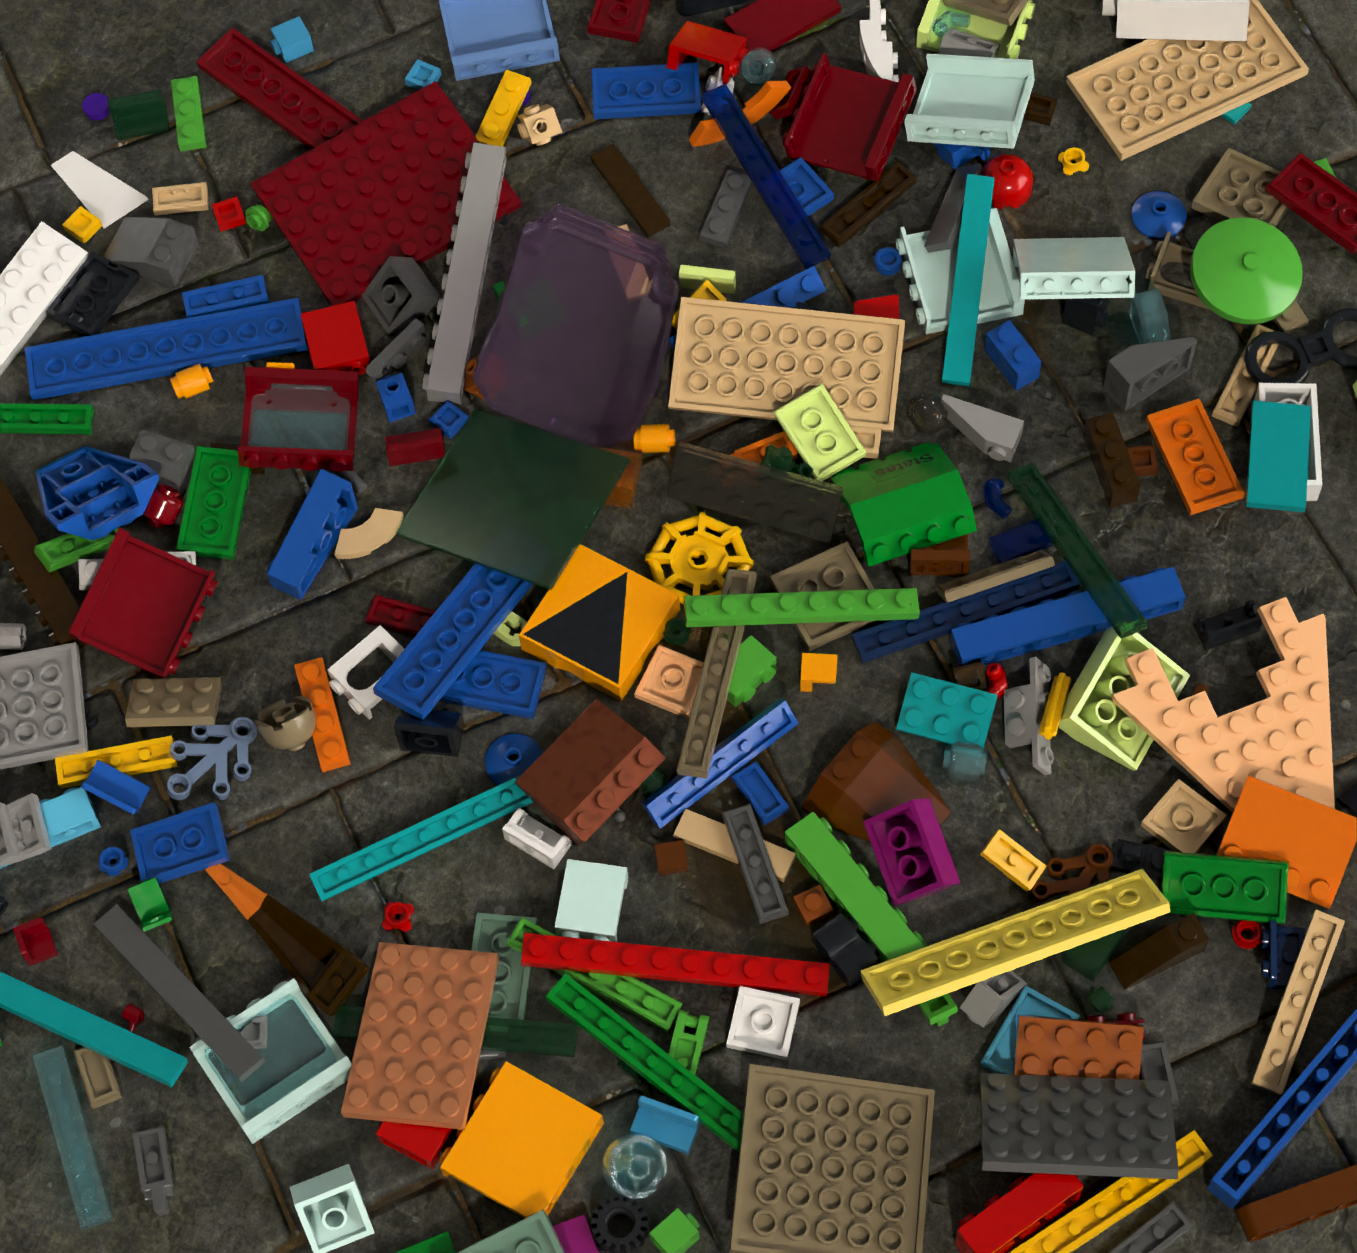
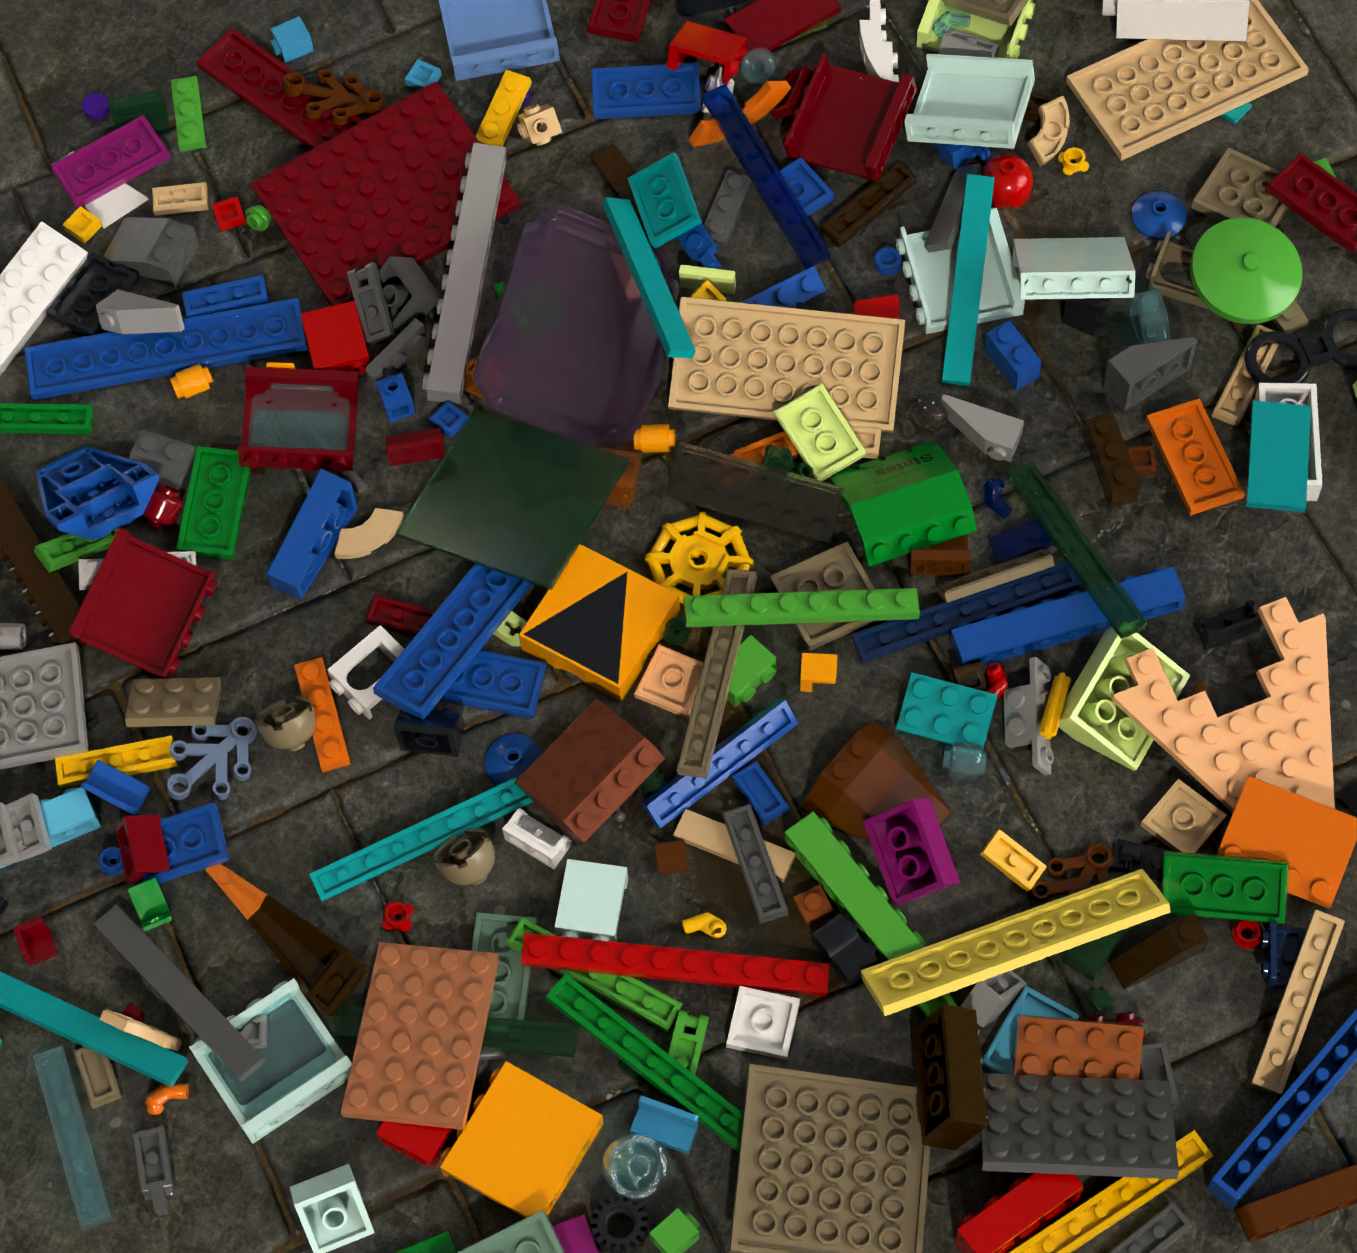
none -> magenta tile [50,114,171,209]
none -> light grey slope [96,290,185,334]
none -> tan tile [99,1009,182,1051]
none -> dark red panel [115,814,170,884]
none -> orange arm [145,1083,189,1115]
none -> reddish brown plant [283,69,386,125]
none -> dark grey plate [347,262,395,344]
none -> dark tan cylinder [434,827,495,886]
none -> teal tile [602,197,696,359]
none -> teal plate [627,152,702,248]
none -> blue hinge [676,223,722,269]
none -> yellow arm [681,912,727,938]
none -> dark brown brick [913,1004,988,1151]
none -> tan tile [1027,96,1070,167]

